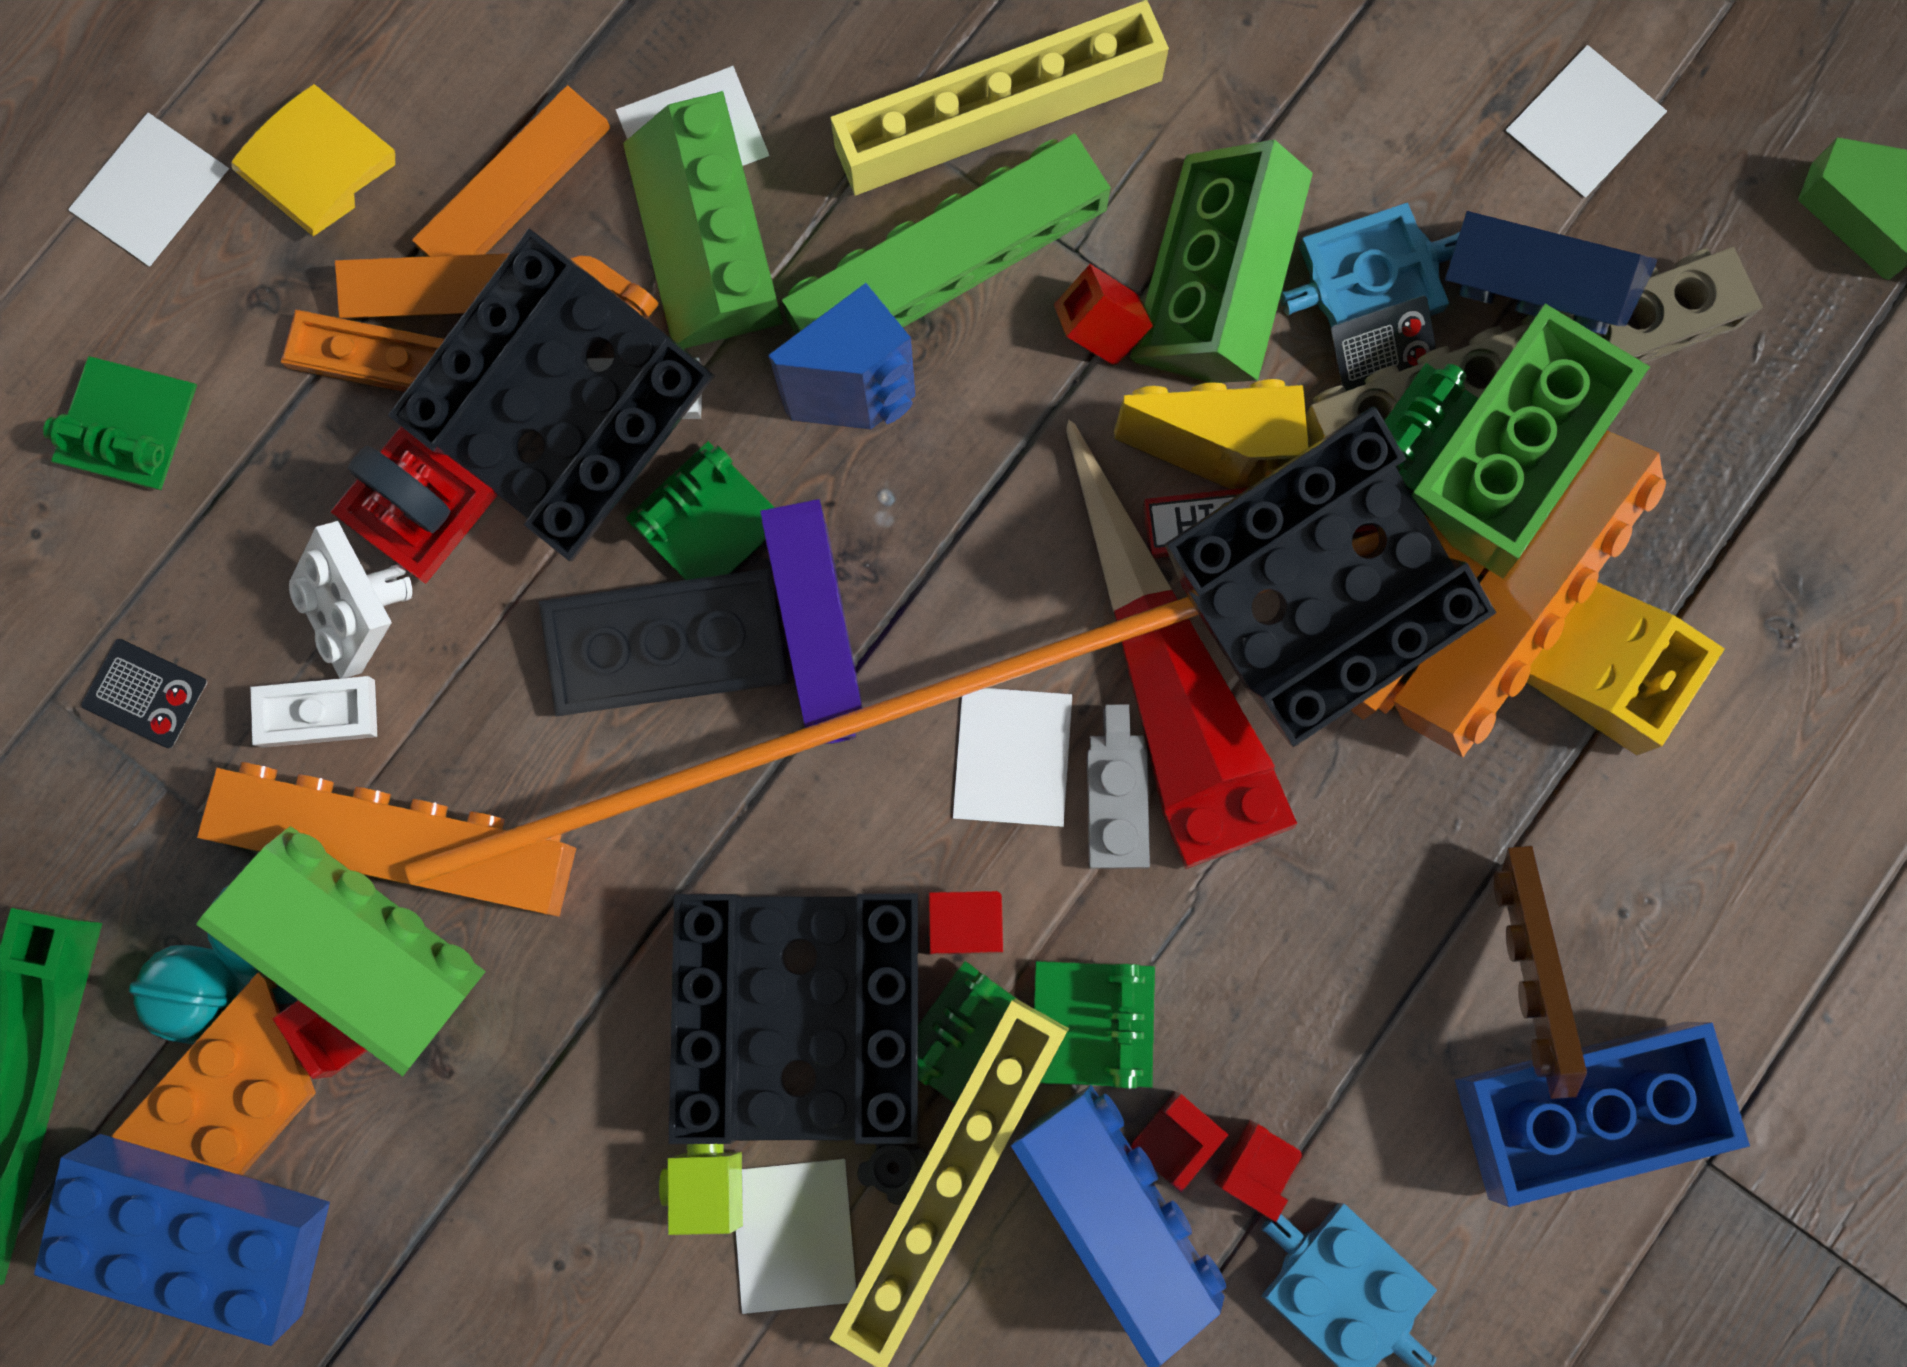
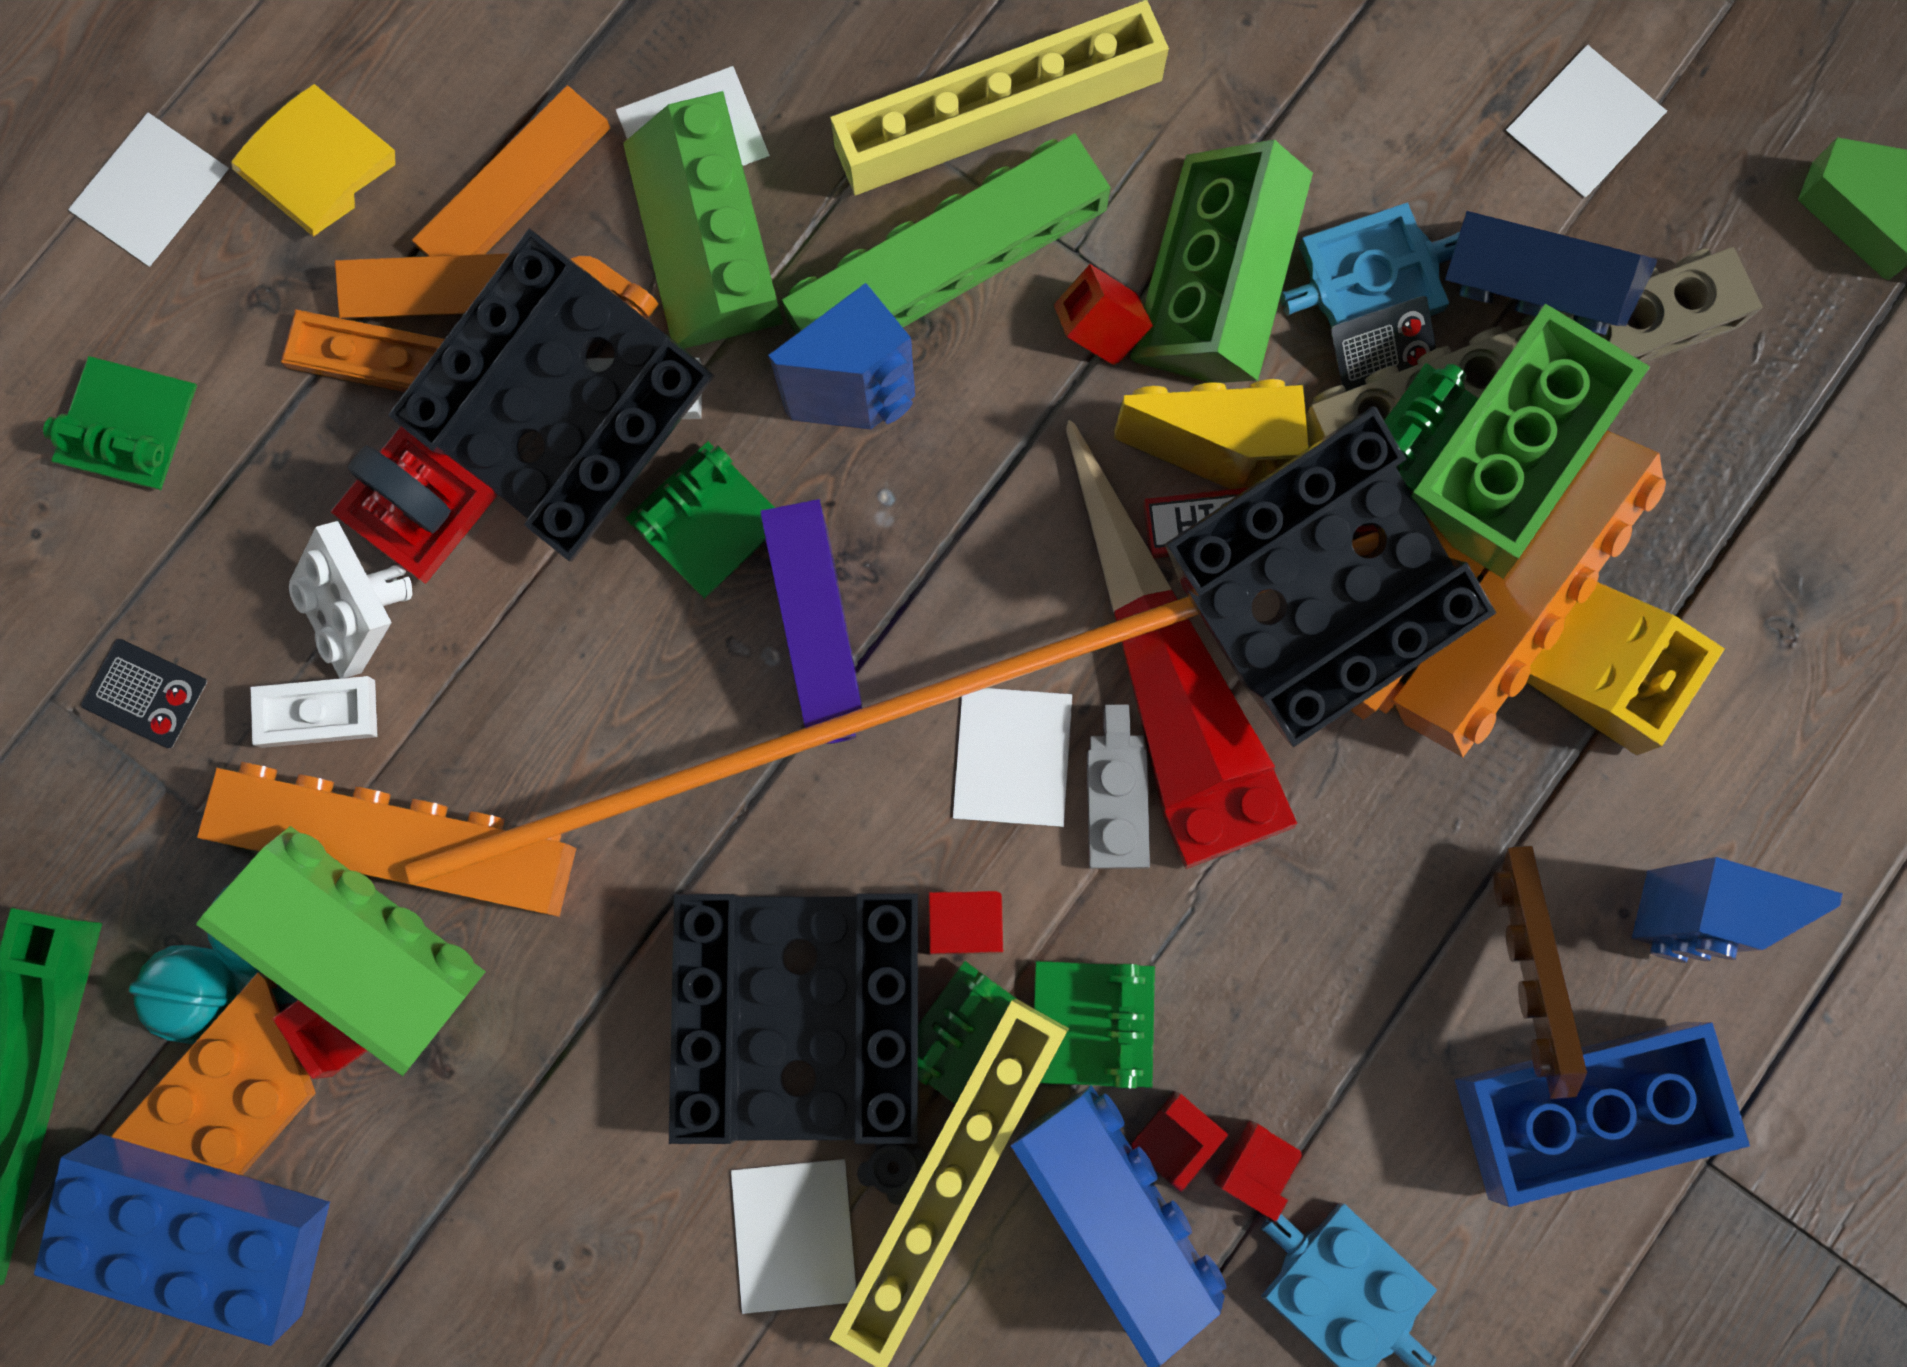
black tile [538,568,788,717] -> none
lime brick [659,1144,743,1235] -> none
none -> blue slope [1631,857,1843,963]

